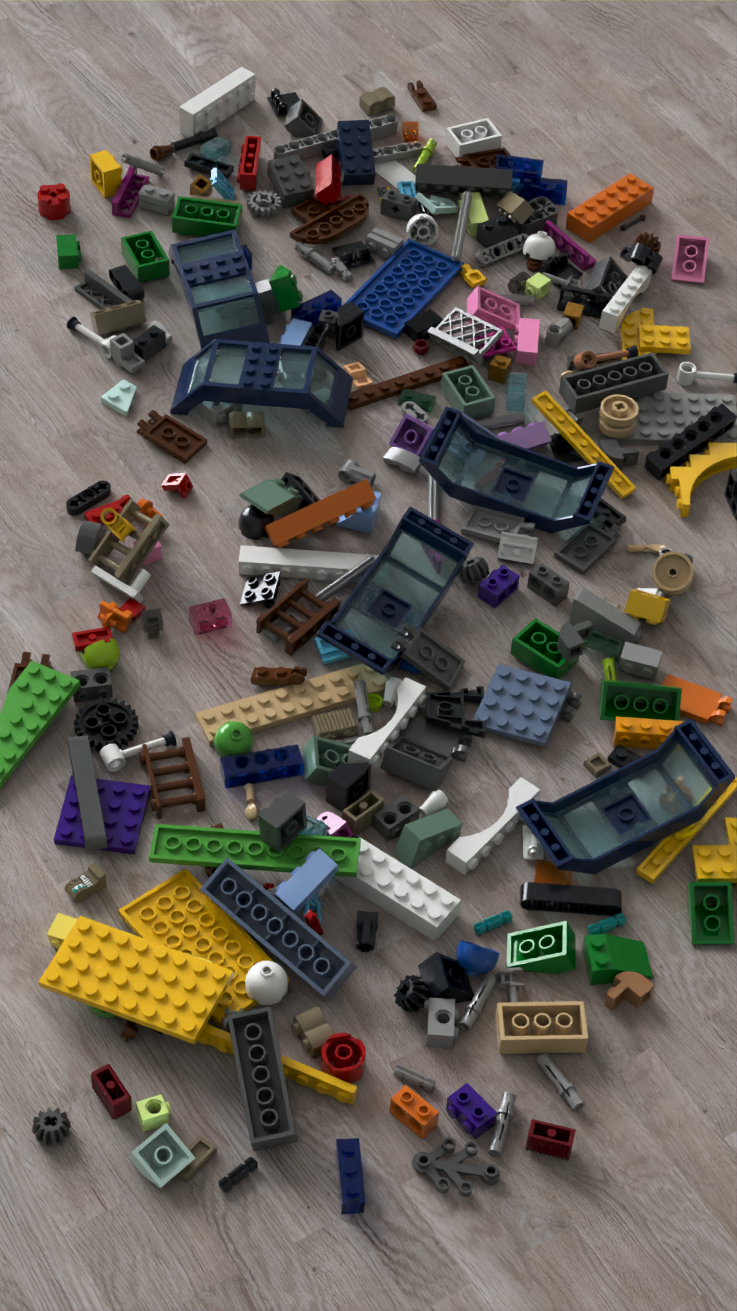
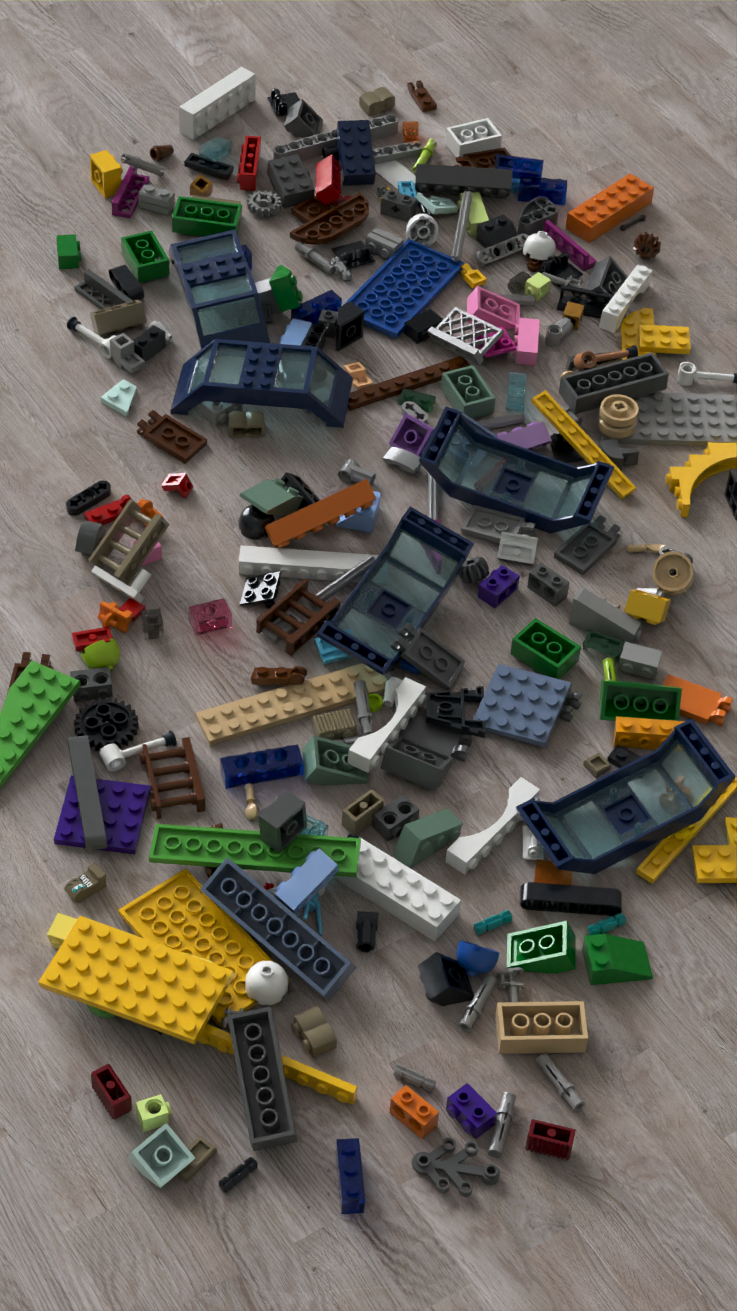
dark grey gear [32,1107,71,1147] -> none
red brick [37,183,71,220] -> none
yellow piece [100,508,136,542] -> none
reddish brown plate [120,1021,138,1042] -> none
black pin [171,127,218,152] -> none
medium azure plate [210,167,235,200] -> none
bright green cylinder [213,721,254,762] -> none
red axle [304,910,324,935] -> none
leg [317,812,354,838] -> none
red brick [321,1033,366,1084] -> none
black slope [325,762,371,812] -> none
black gear [394,975,430,1013] -> none
dark red plate [413,339,429,355] -> none
white cone [419,790,449,817] -> none
light grey brick [426,998,459,1048] -> none
pearl gold brick [488,354,512,385] -> none
dark tan brick [496,191,535,225] -> none
dark grey brick [557,620,593,661] -> none
black hinge [578,498,626,528] -> none
medium nougat brick [605,971,655,1011] -> none
black piece [620,243,663,274] -> none
black brick [644,403,737,480] -> none
bright pink slope [671,234,709,284] -> none
green slope [687,881,734,945] -> none

